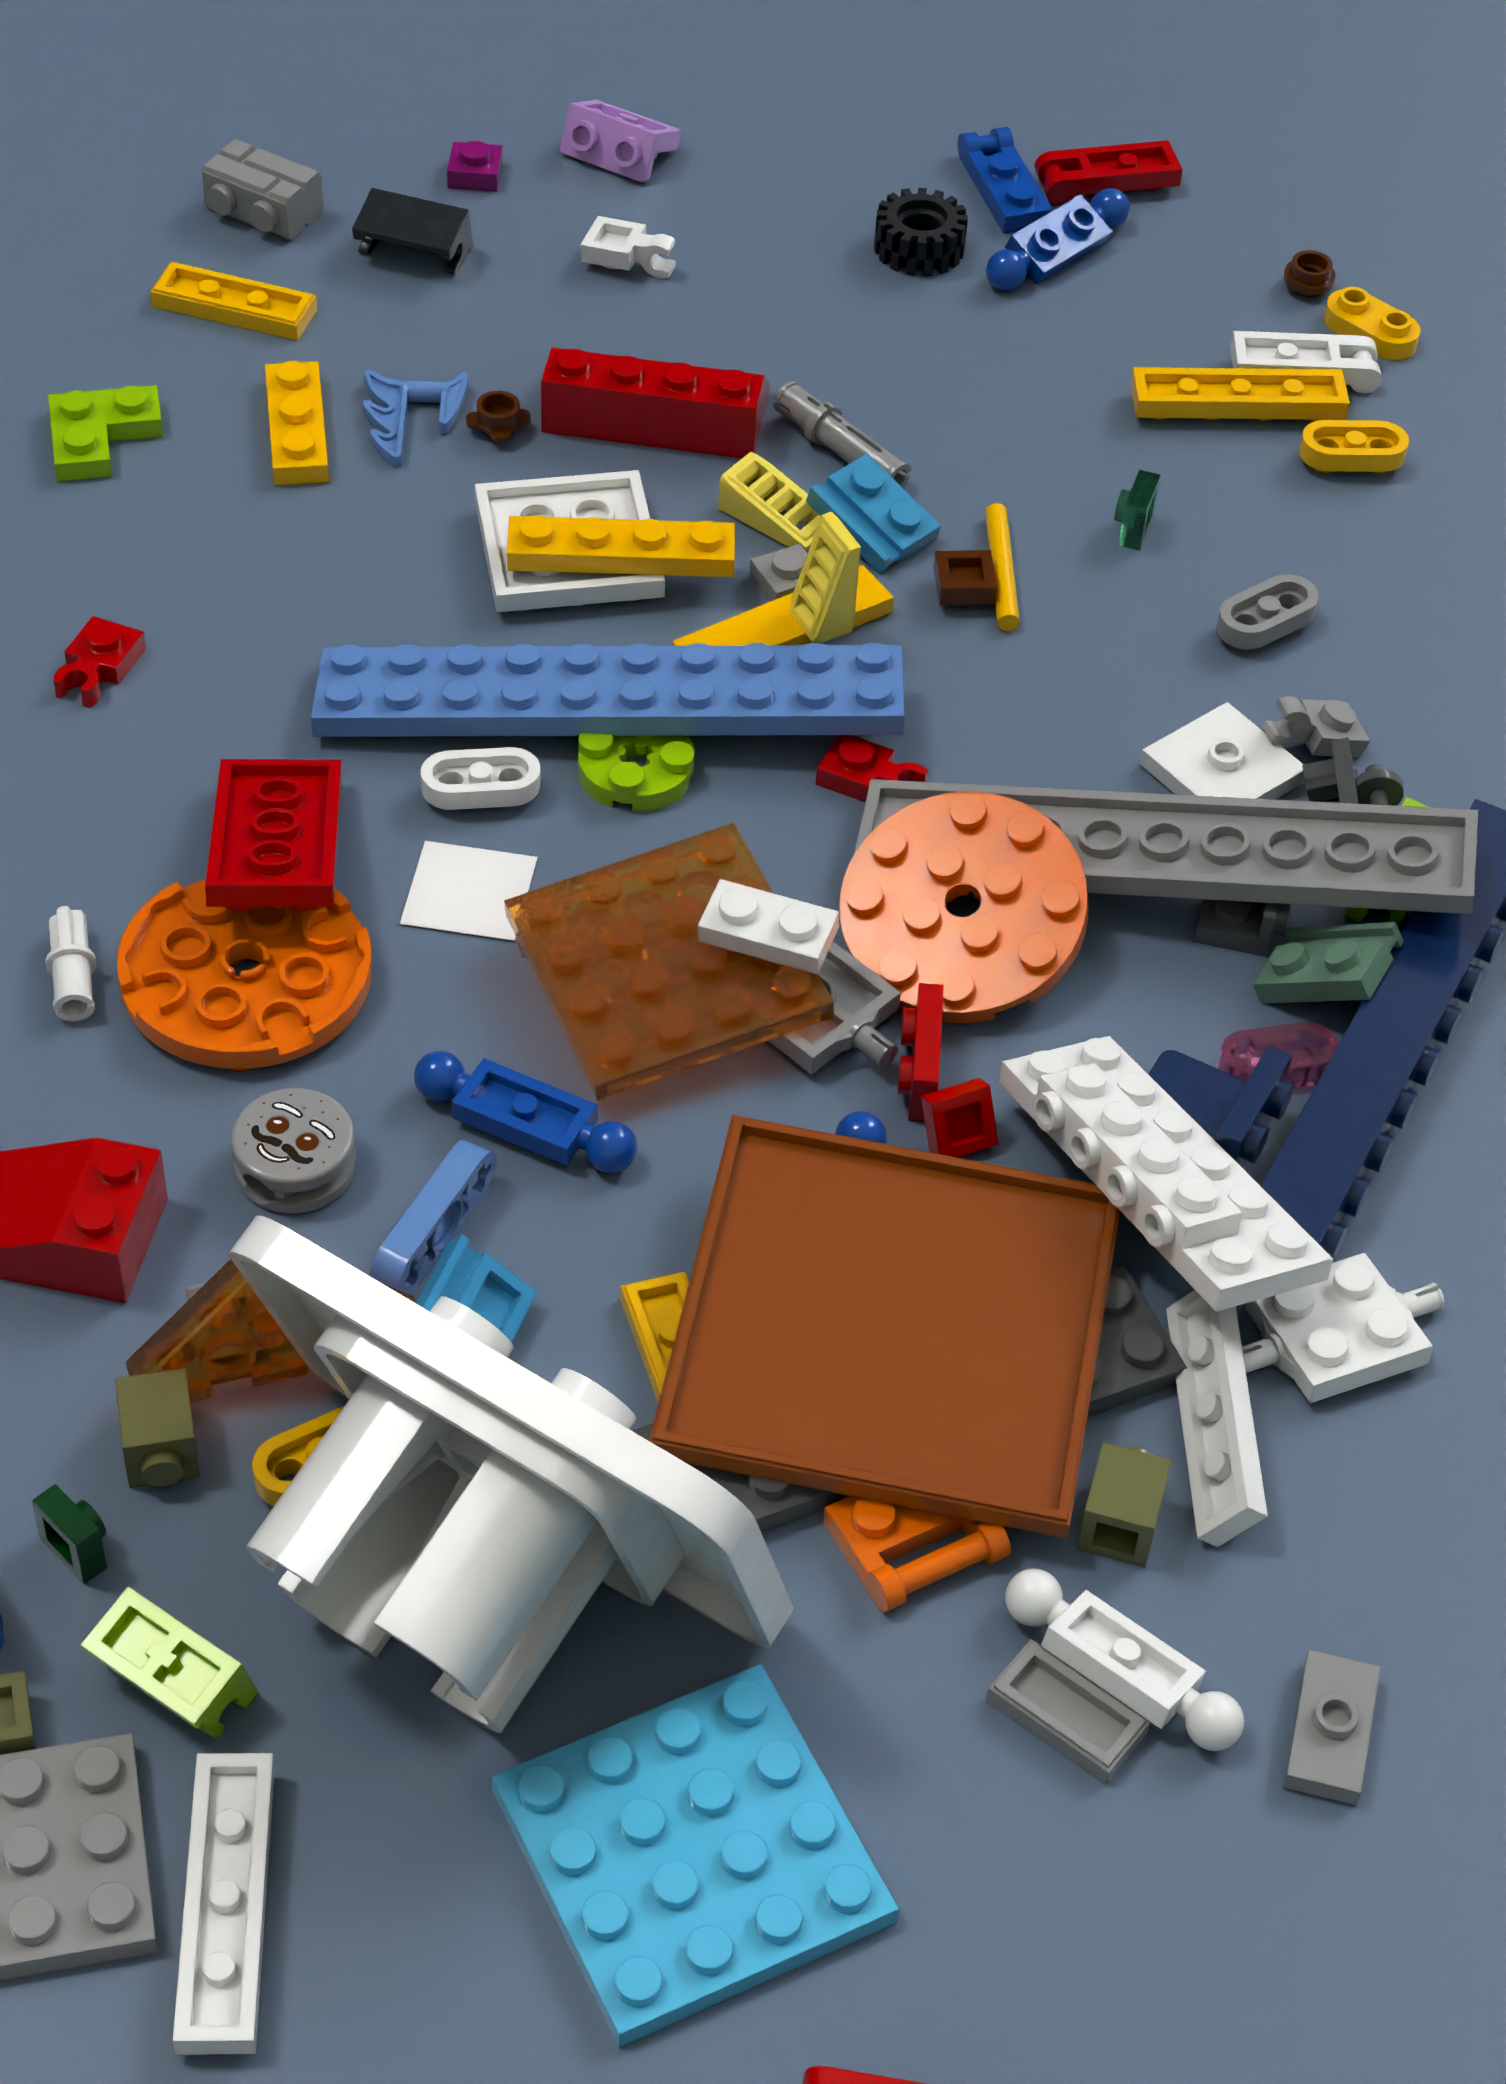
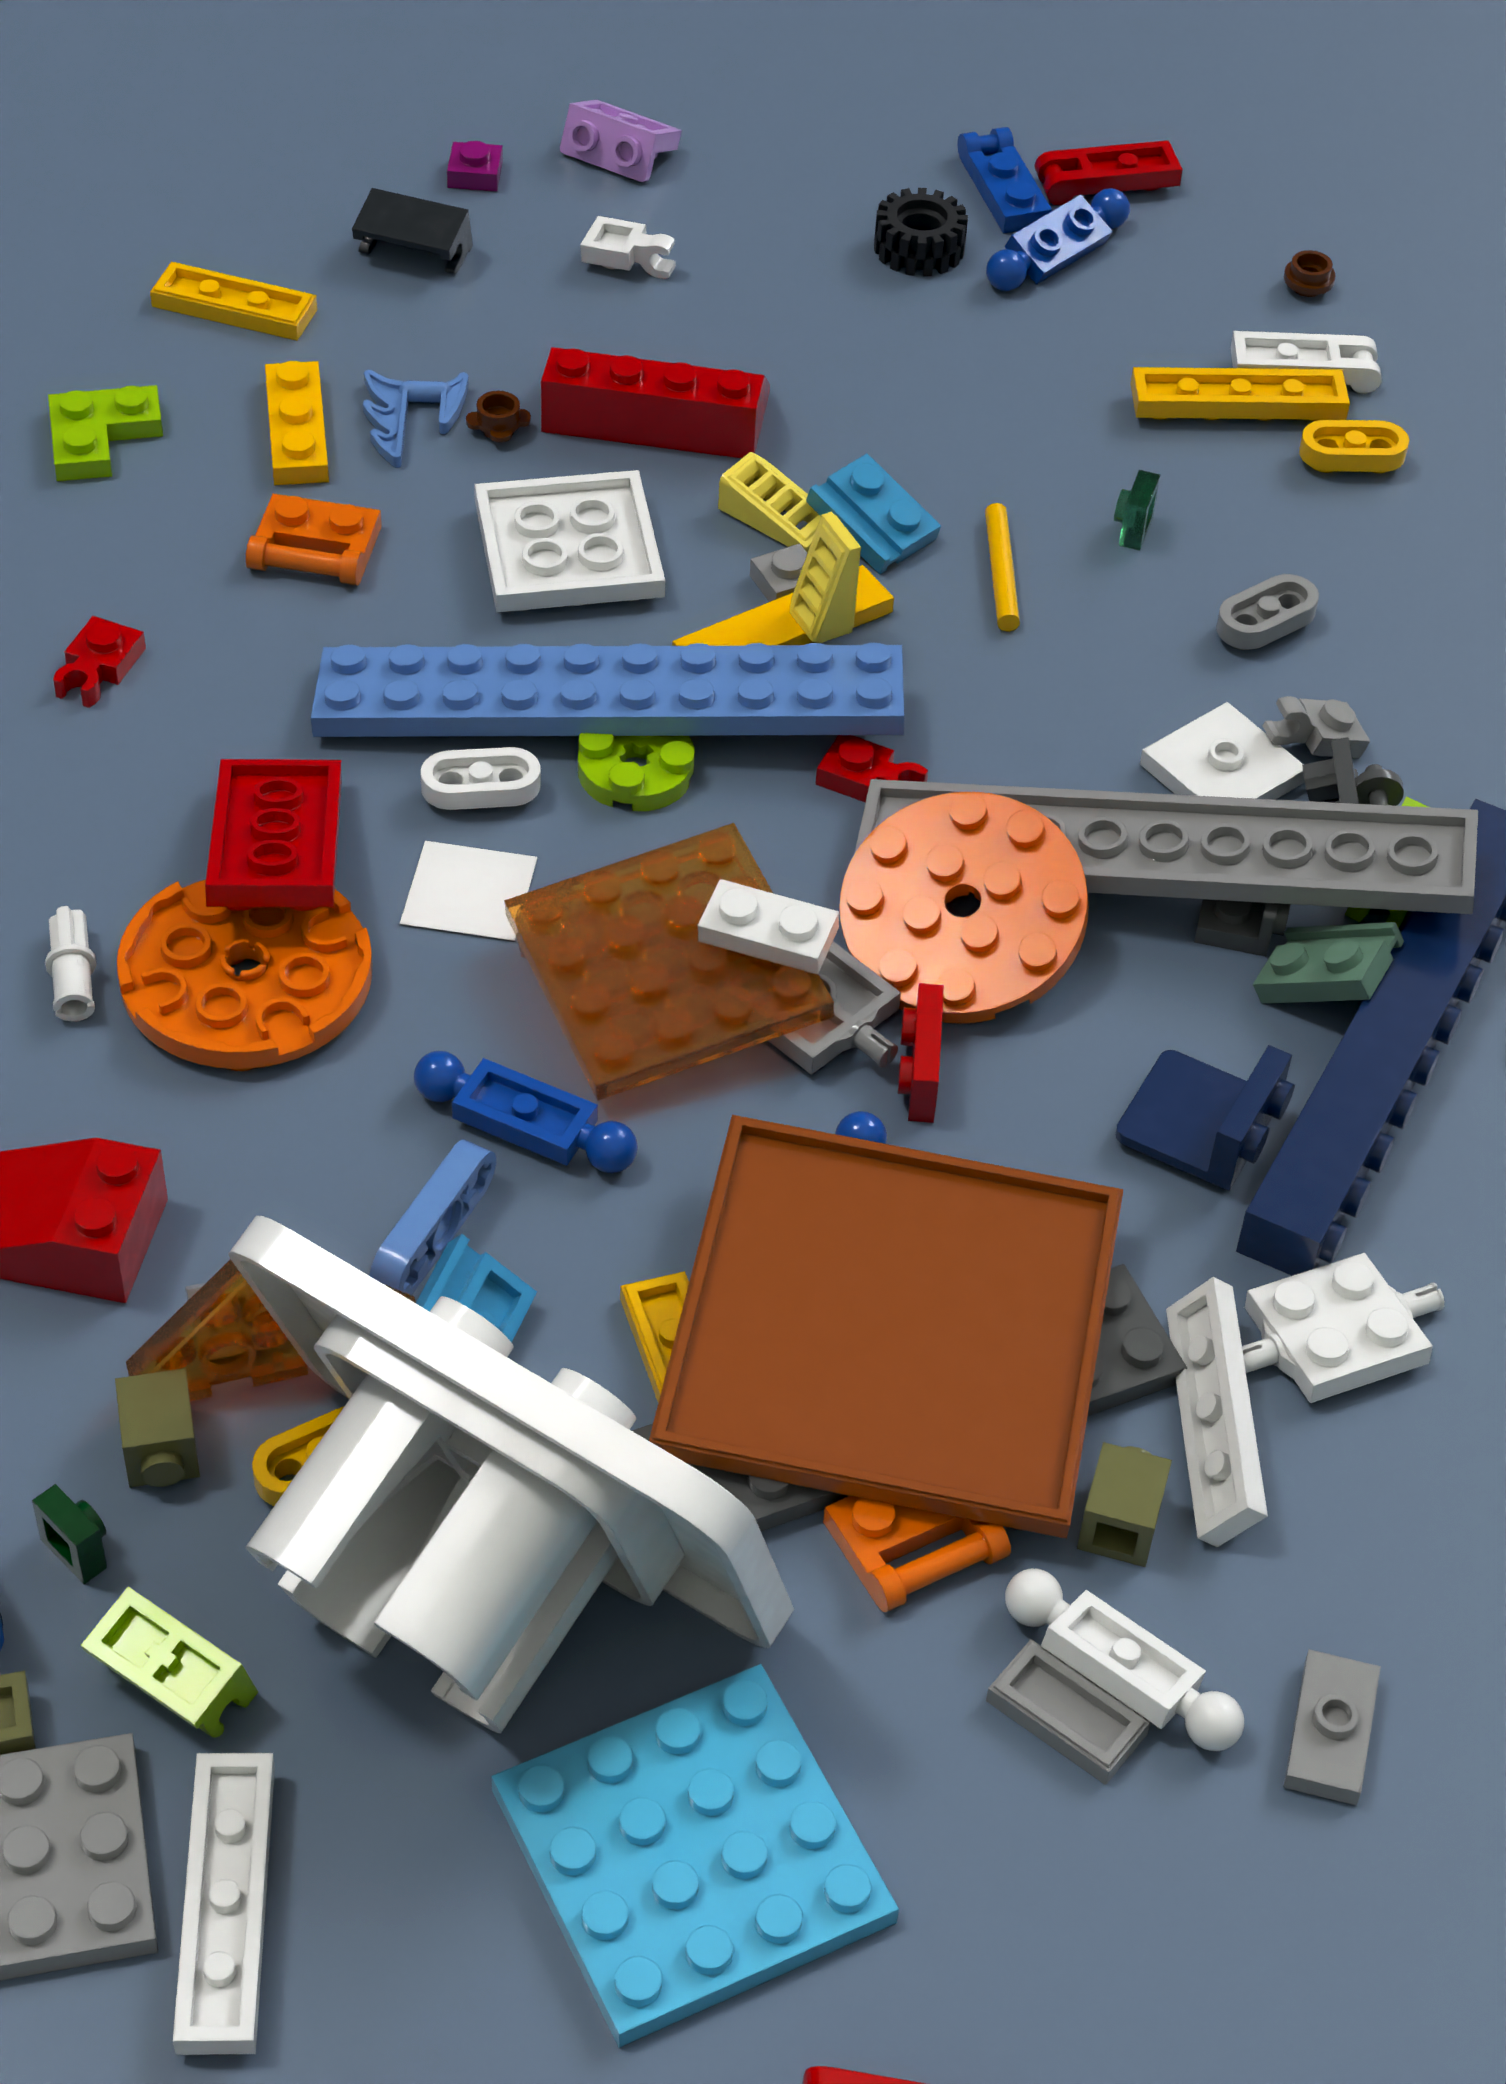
light grey brick [202,139,324,241] -> none
light grey head [231,1088,356,1214] -> none
yellow plate [507,515,735,577] -> none
light grey pin [773,380,911,488] -> none
red plate [921,1078,999,1157] -> none
reddish brown plate [933,550,997,606] -> none
white plate [999,1036,1333,1312] -> none
clear pink beam [1217,1022,1338,1088] -> none
yellow plate [1324,287,1421,360] -> none
none -> orange plate [246,493,382,586]

